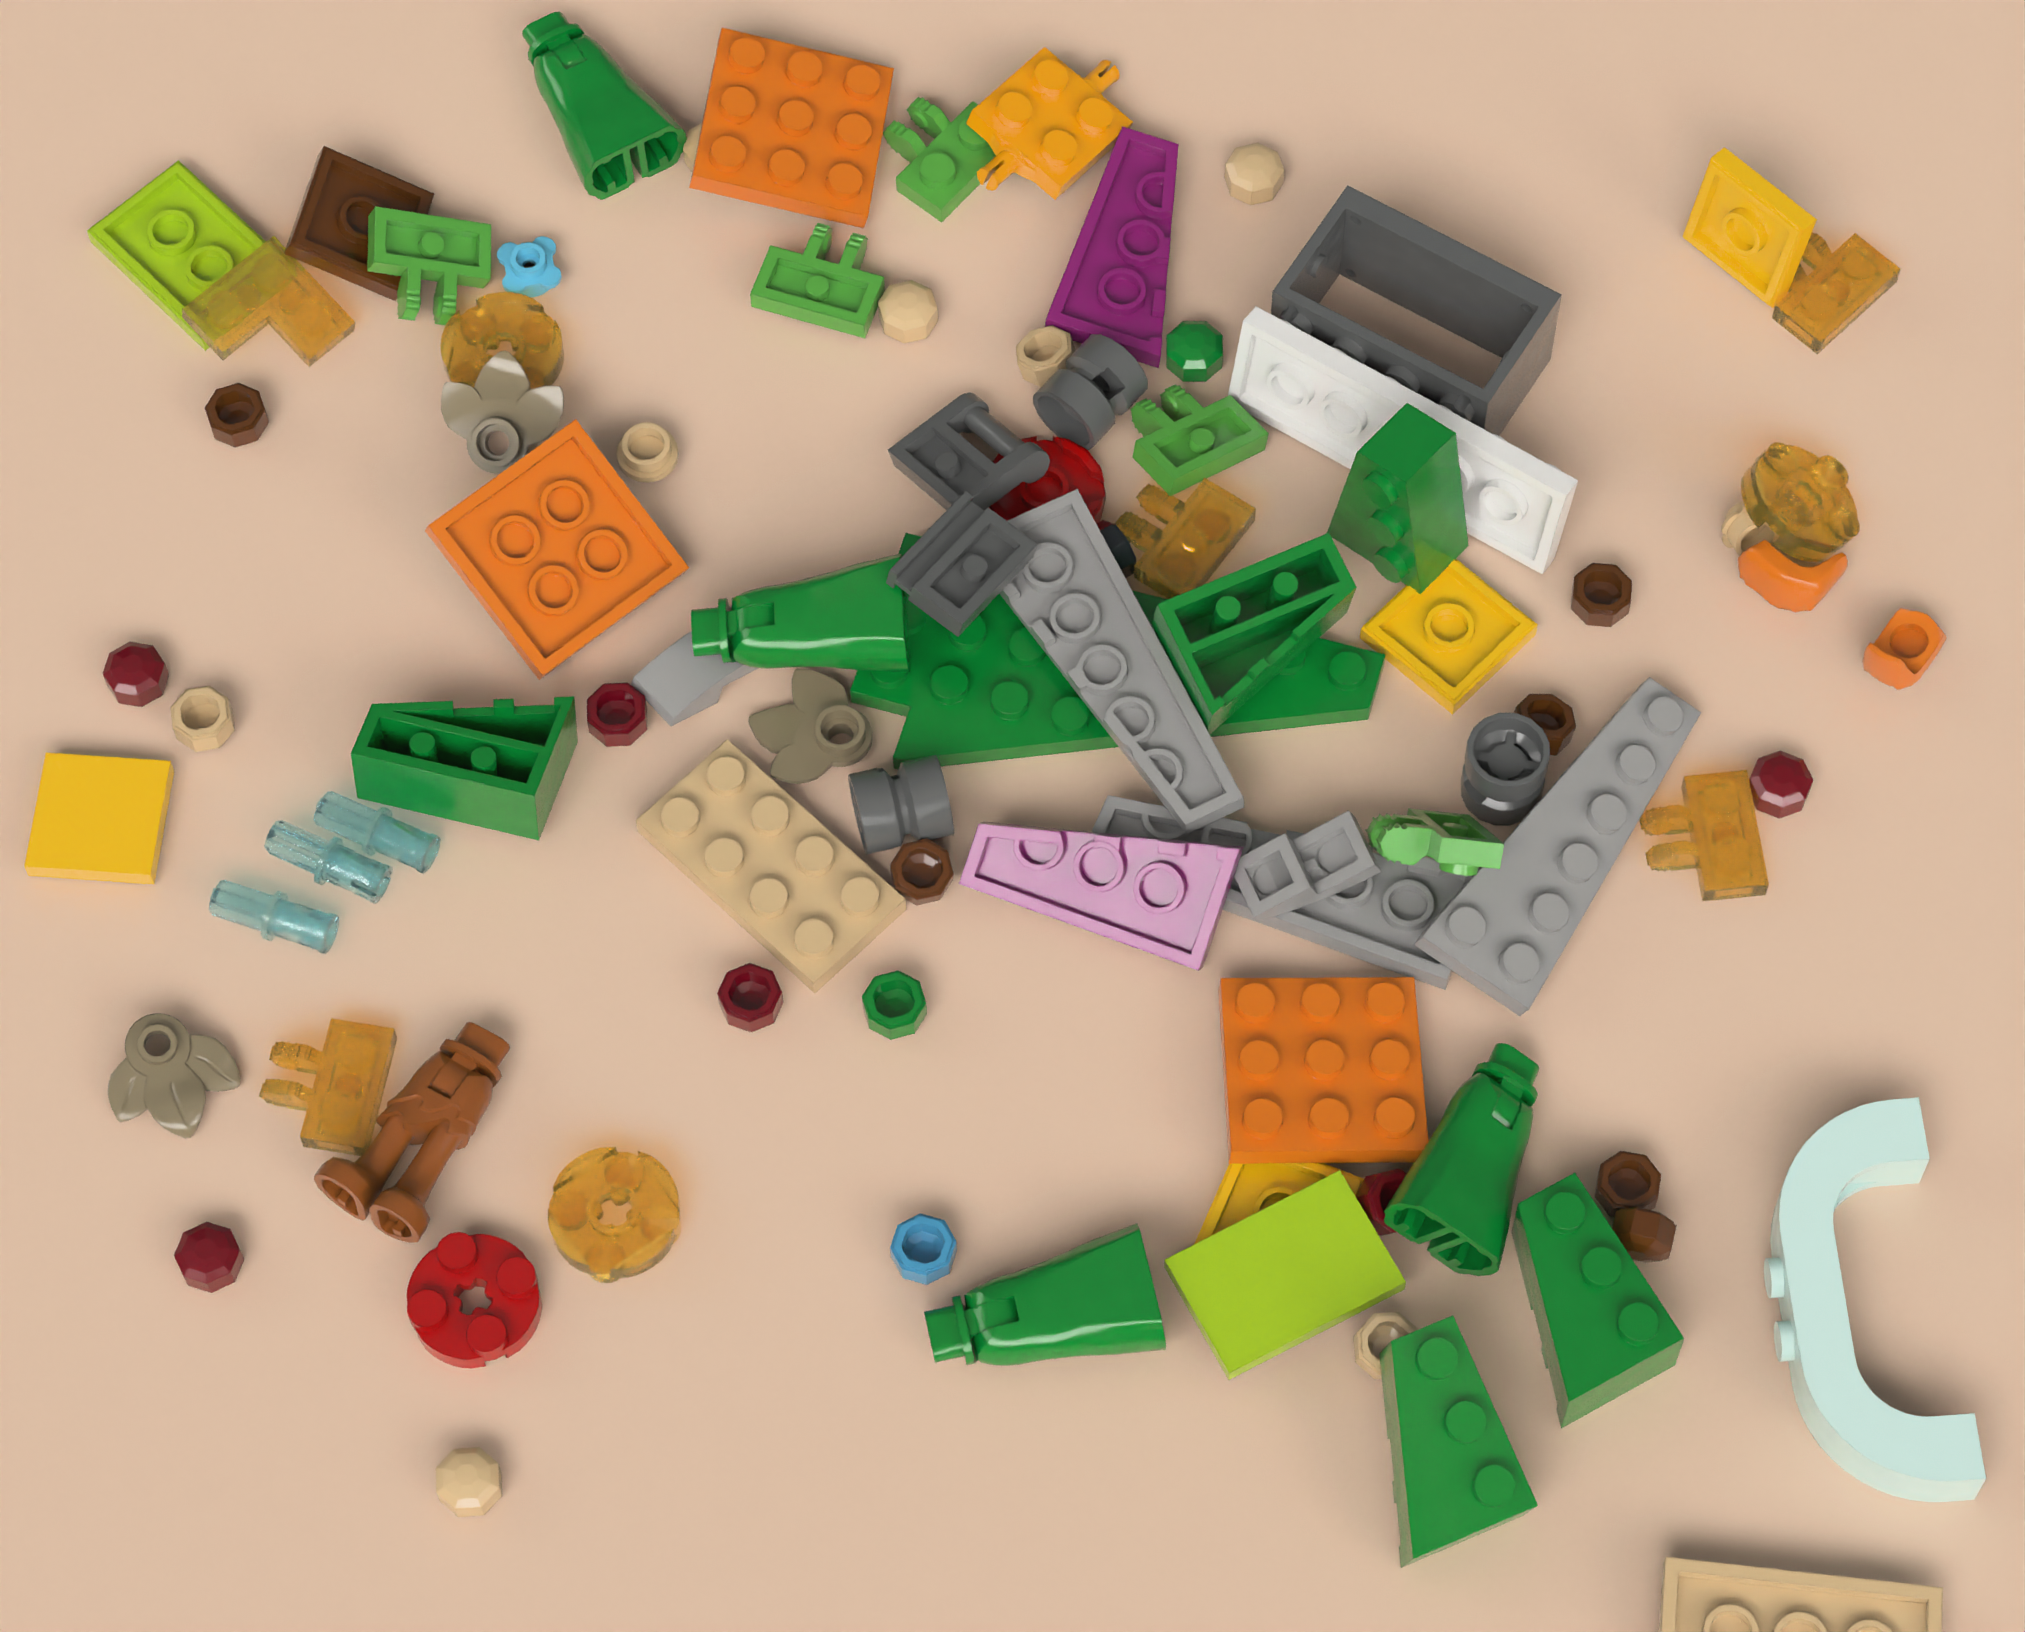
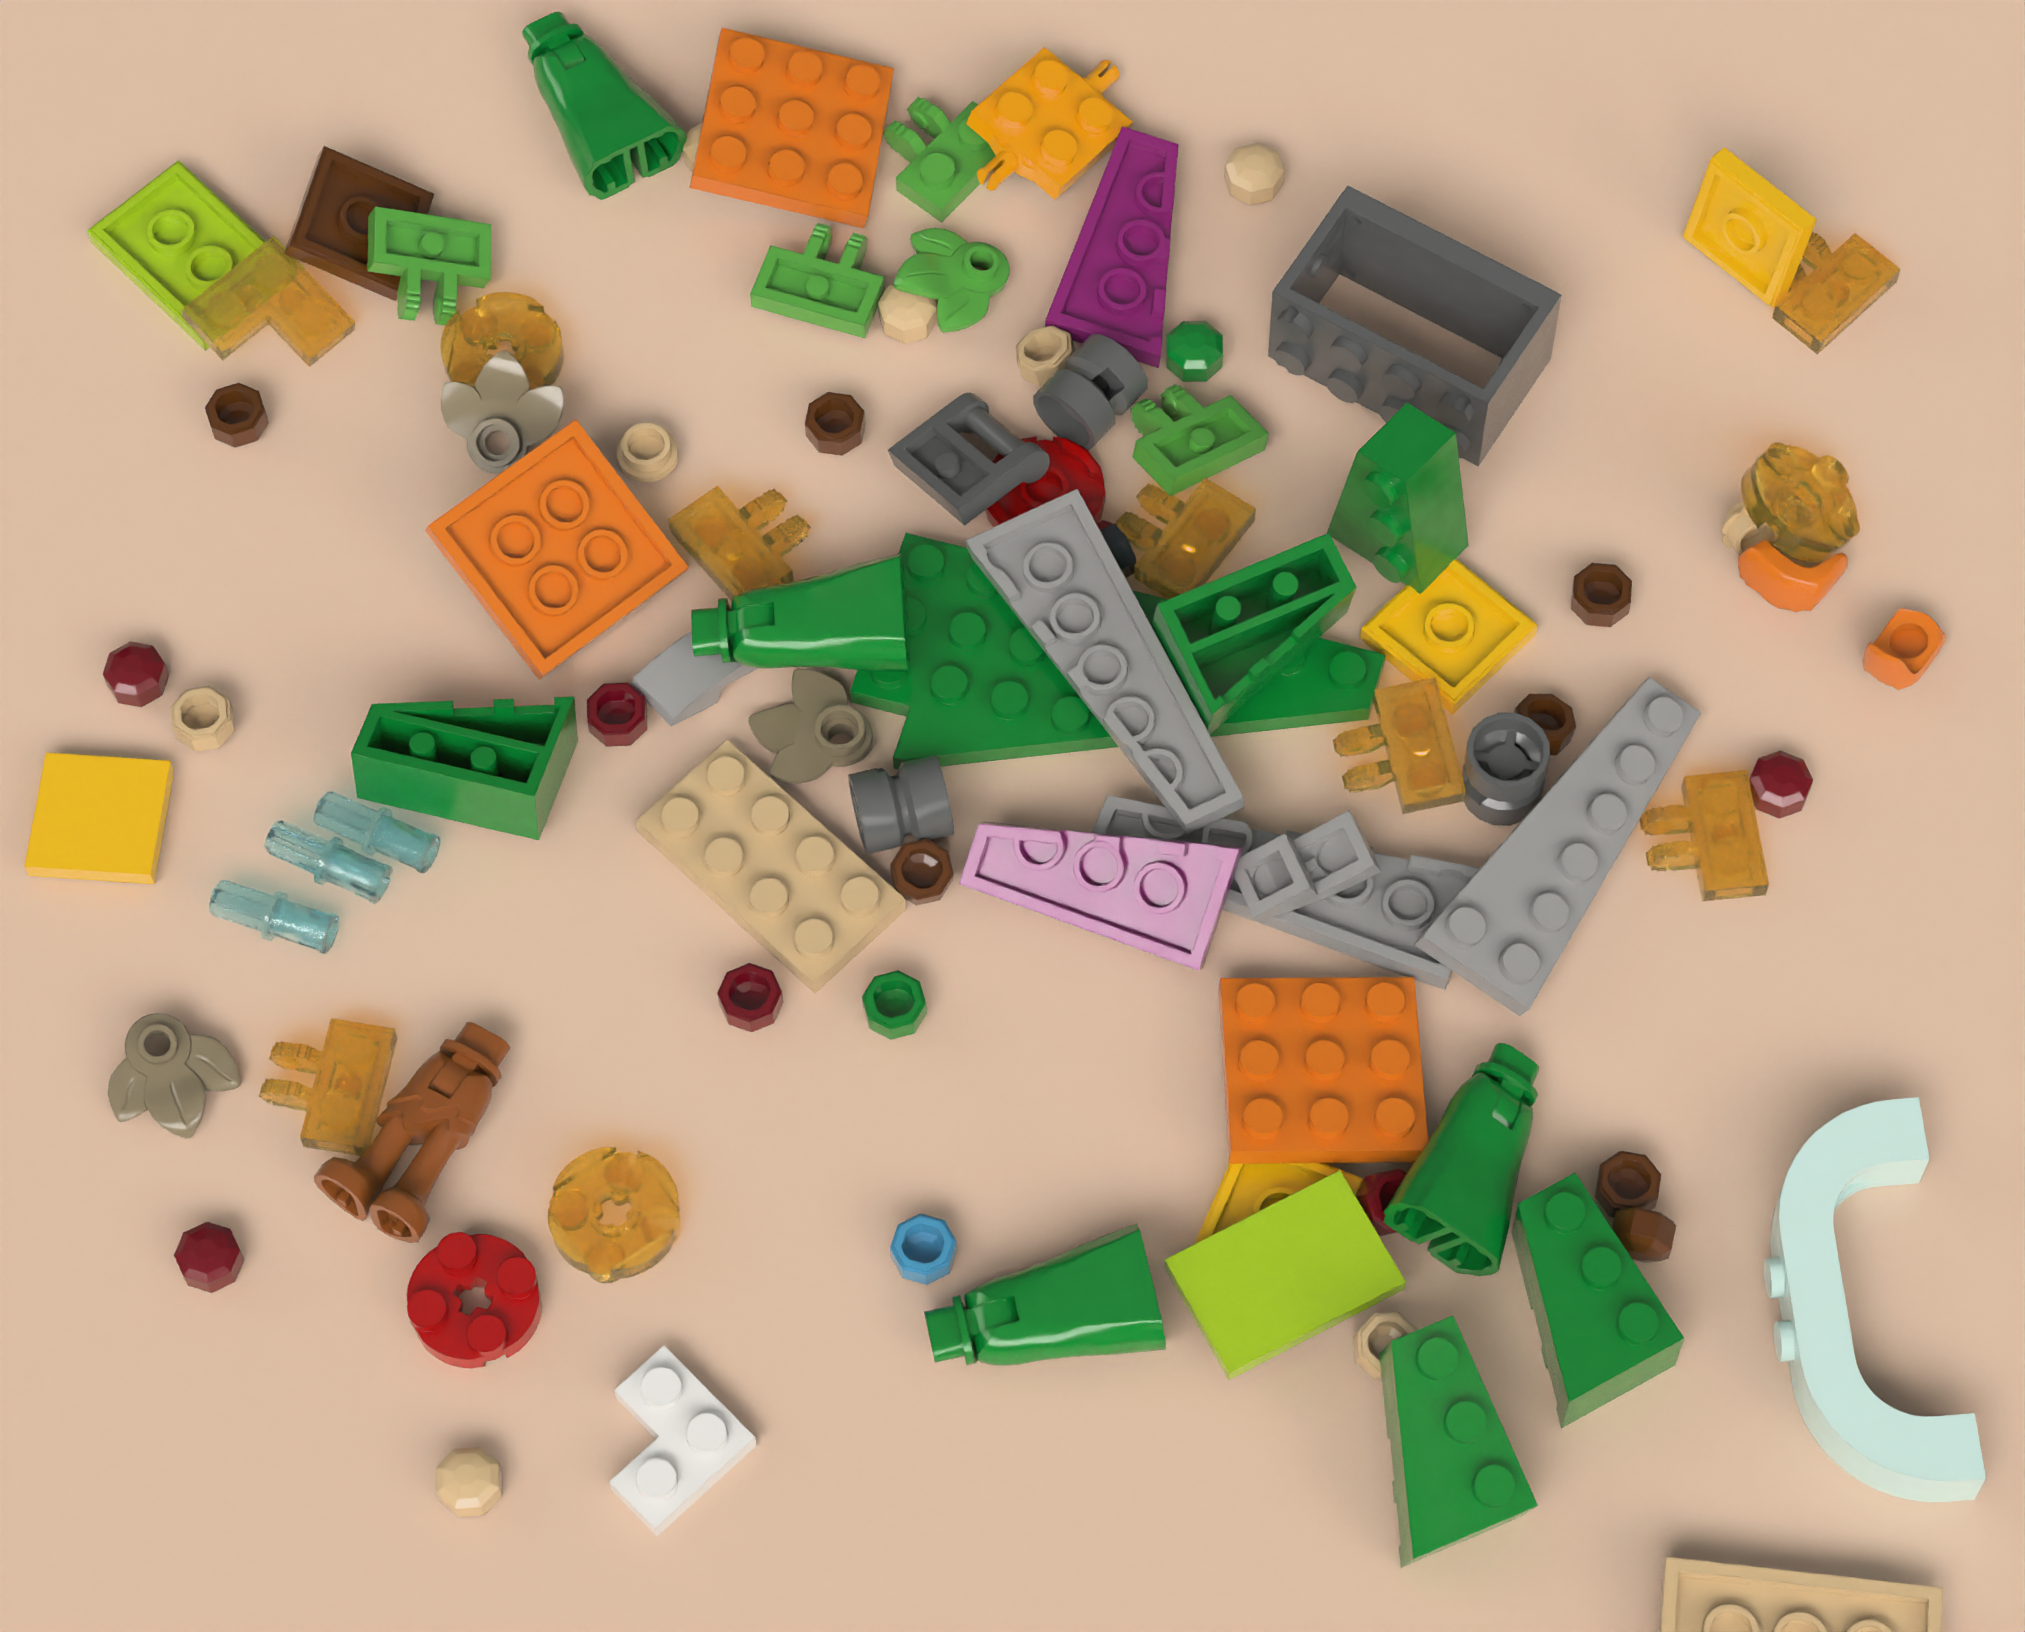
medium azure plate [497,236,562,297] -> none
dark grey plate [886,491,1038,637] -> none
white plate [1228,306,1578,574] -> none
bright green hinge [1365,808,1504,876] -> none
none -> white plate [609,1346,757,1536]
none -> clear yellow hinge [668,486,811,602]
none -> reddish brown tile [805,392,865,456]
none -> bright green plate [893,228,1010,333]
none -> clear yellow hinge [1332,677,1466,814]

